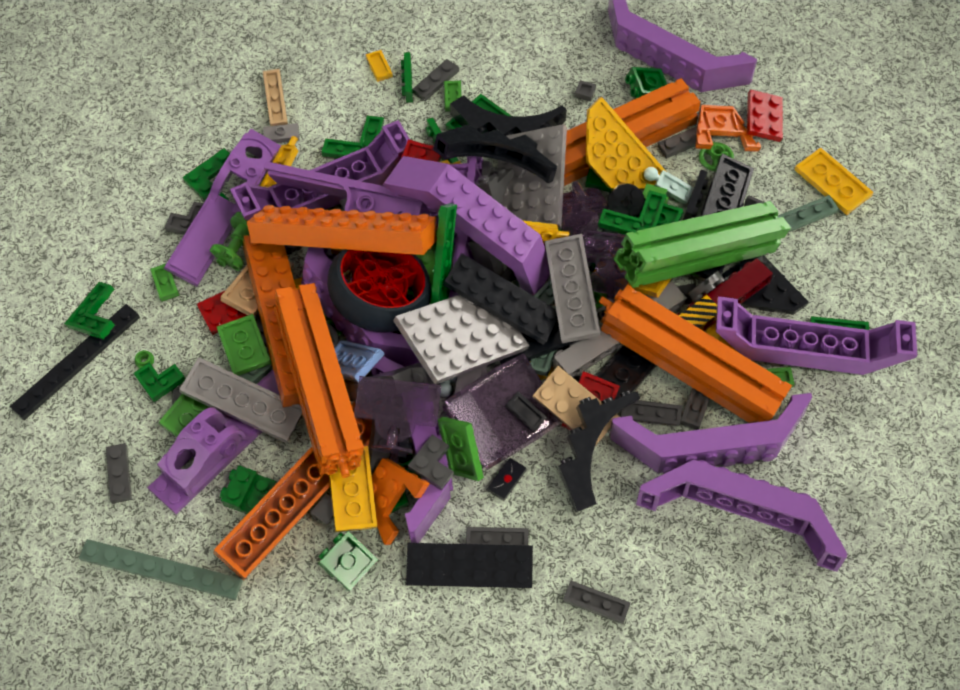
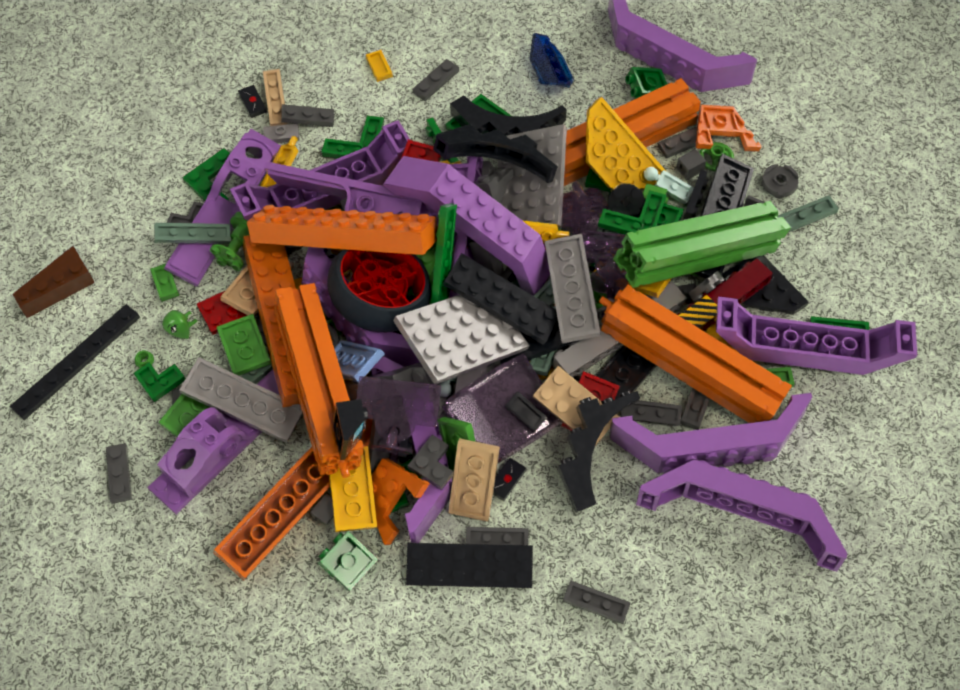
green plate [64,281,115,340] -> none
sand green plate [79,539,243,600] -> none
green plate [220,465,277,514] -> none
green plate [401,52,413,103] -> none
bright green plate [444,80,462,112] -> none
dark grey plate [575,80,596,102] -> none
plate [747,89,783,142] -> none
yellow plate [795,148,873,215] -> none
none -> reddish brown wedge [13,246,95,318]
none -> sand green plate [154,223,231,244]
none -> bright green piece [162,310,197,339]
none -> black tile [238,84,267,118]
none -> dark grey plate [281,104,334,127]
none -> black slope [333,399,368,460]
none -> tan plate [448,438,500,522]
none -> clear blue wedge [529,33,574,88]
none -> dark grey panel [676,149,706,180]
none -> dark grey plate [761,164,799,199]

